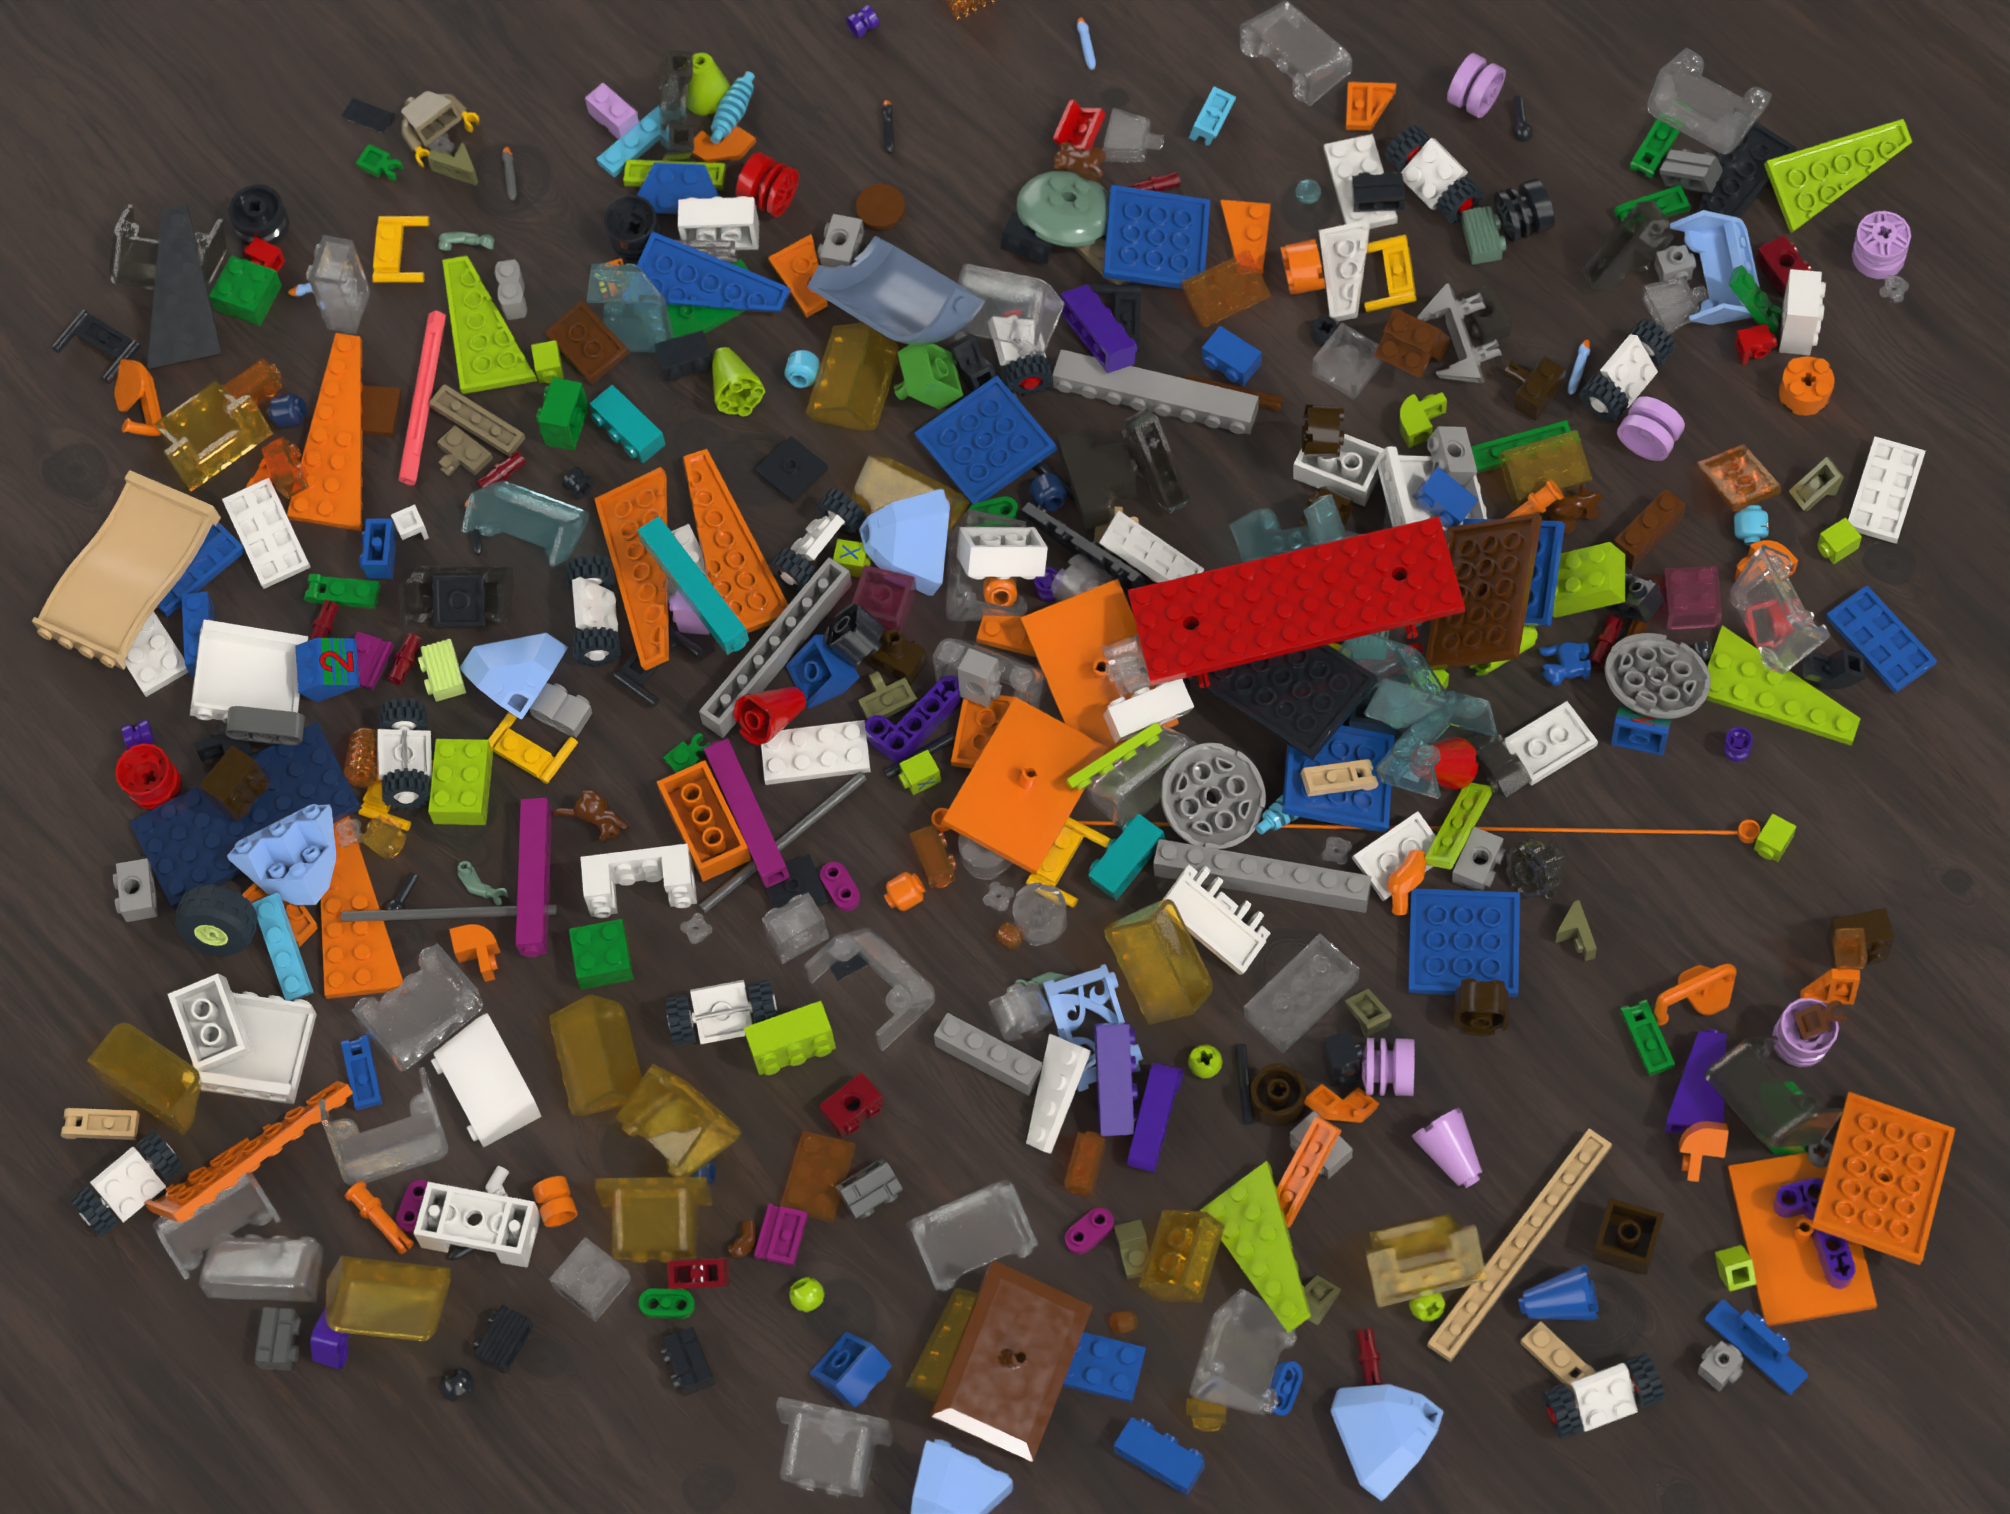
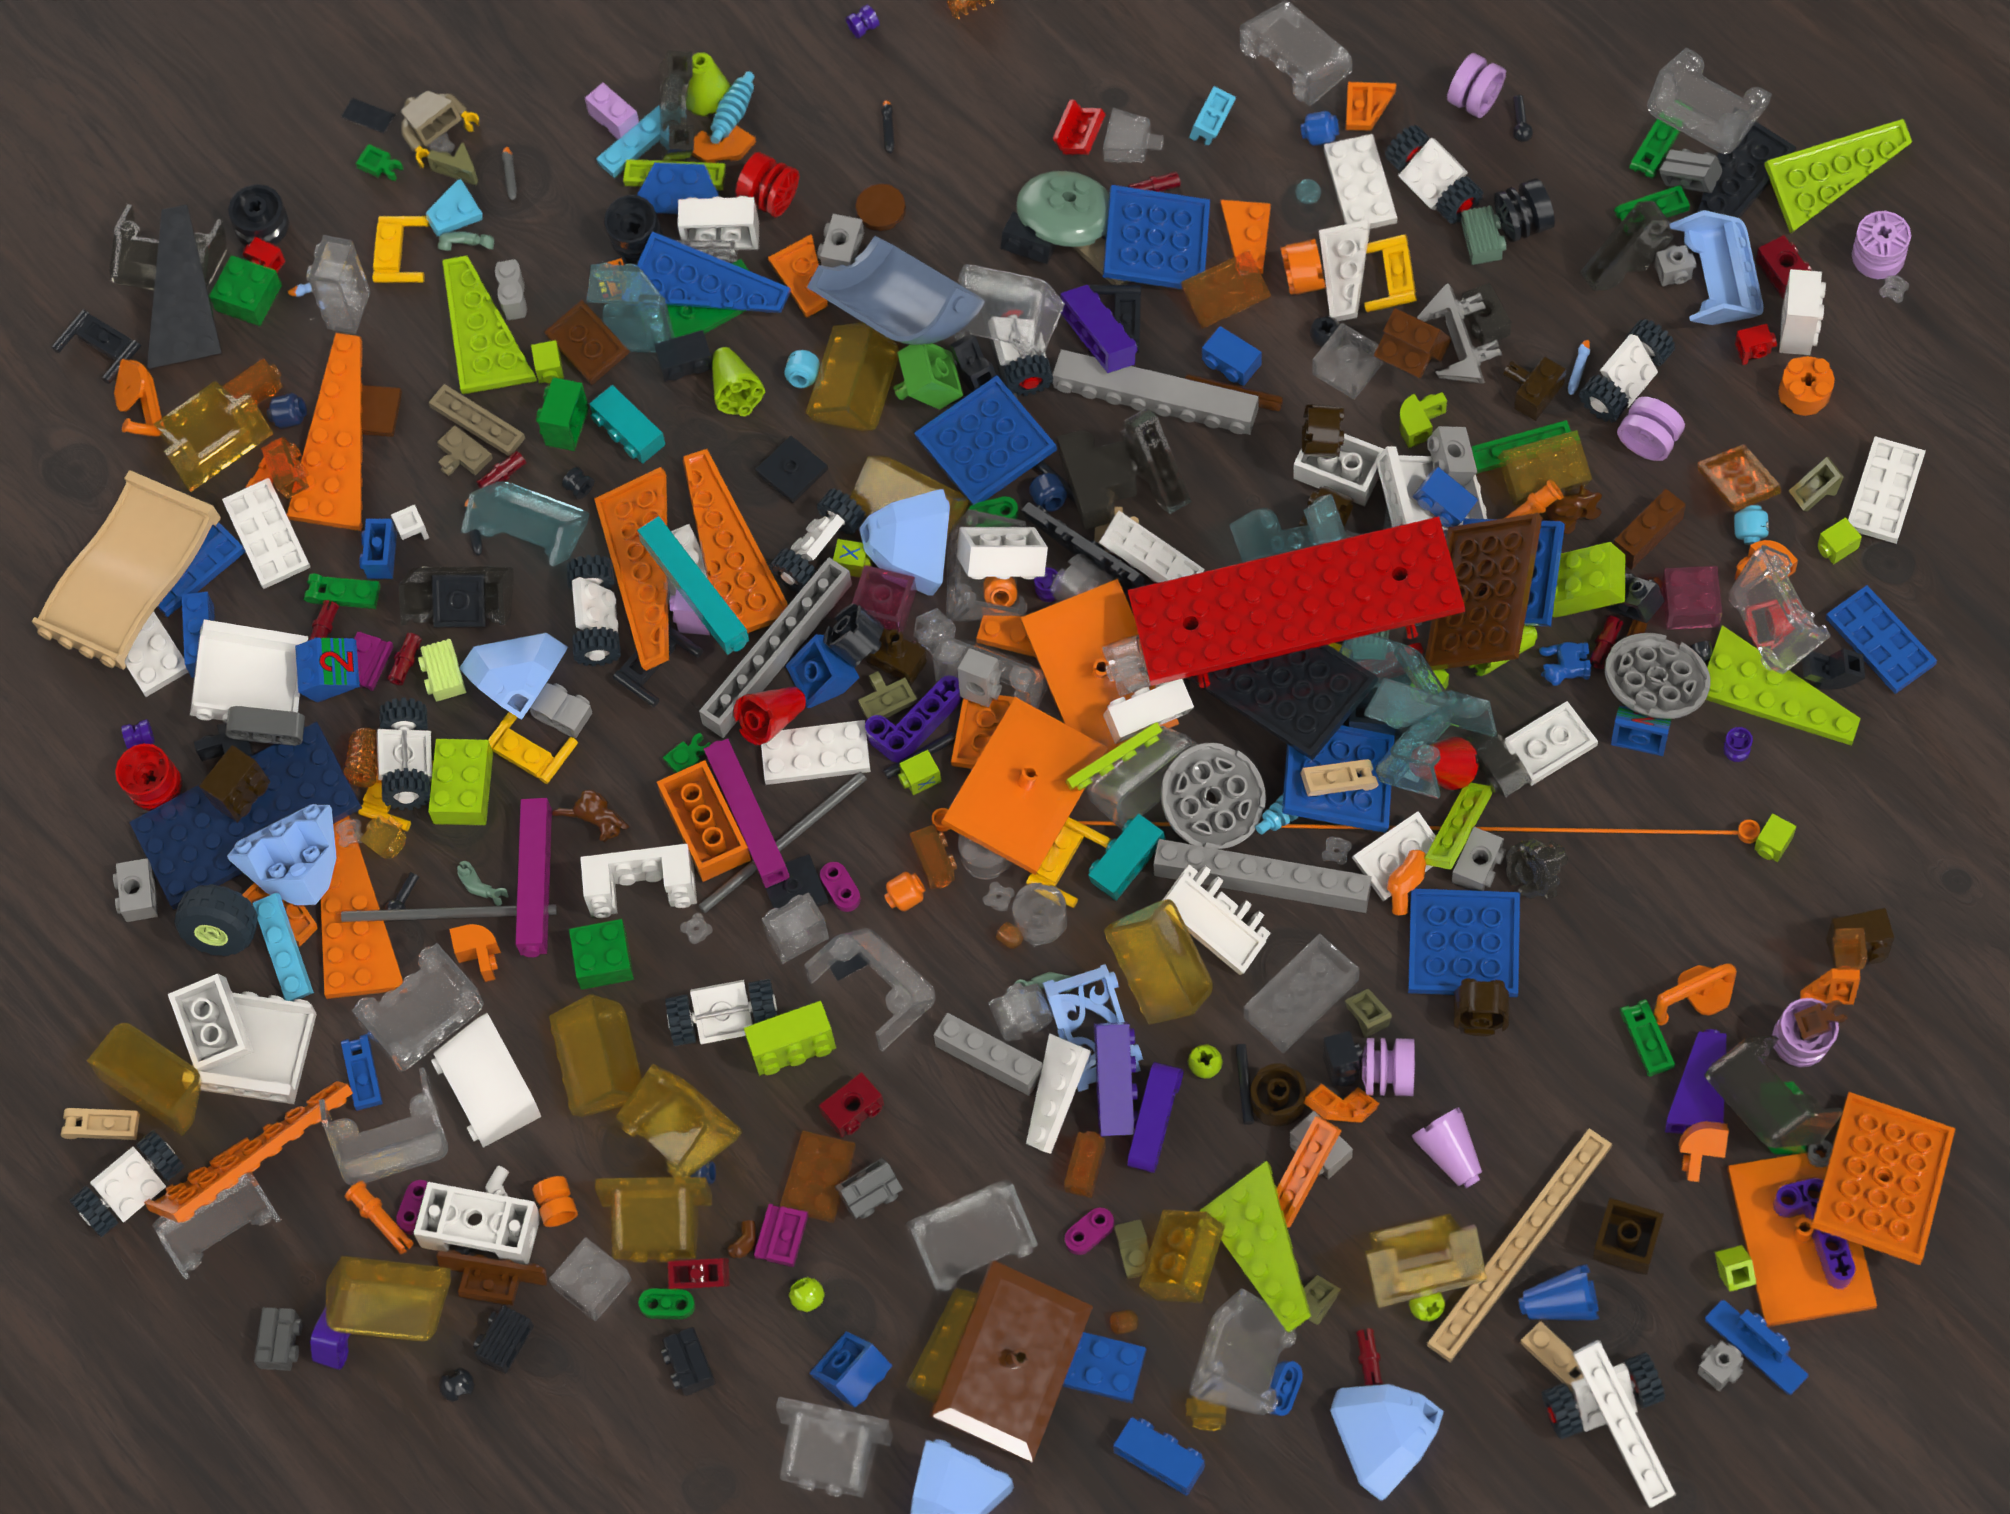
clear windscreen [199,1234,323,1302] -> none
coral piece [398,310,446,485] -> none
reddish brown animal [1053,142,1106,183] -> none
light blue piece [1077,17,1096,70] -> none
black brick [1352,171,1405,212] -> none
olive slope [1555,900,1597,961] -> none
clear torso [1642,277,1708,335] -> none
green plate [1728,265,1782,333] -> none
none -> medium azure wing [426,179,482,237]
none -> reddish brown bracket [436,1250,548,1306]
none -> clear brick [914,608,956,655]
none -> blue head [1301,111,1339,146]
none -> white plate [1572,1340,1675,1508]

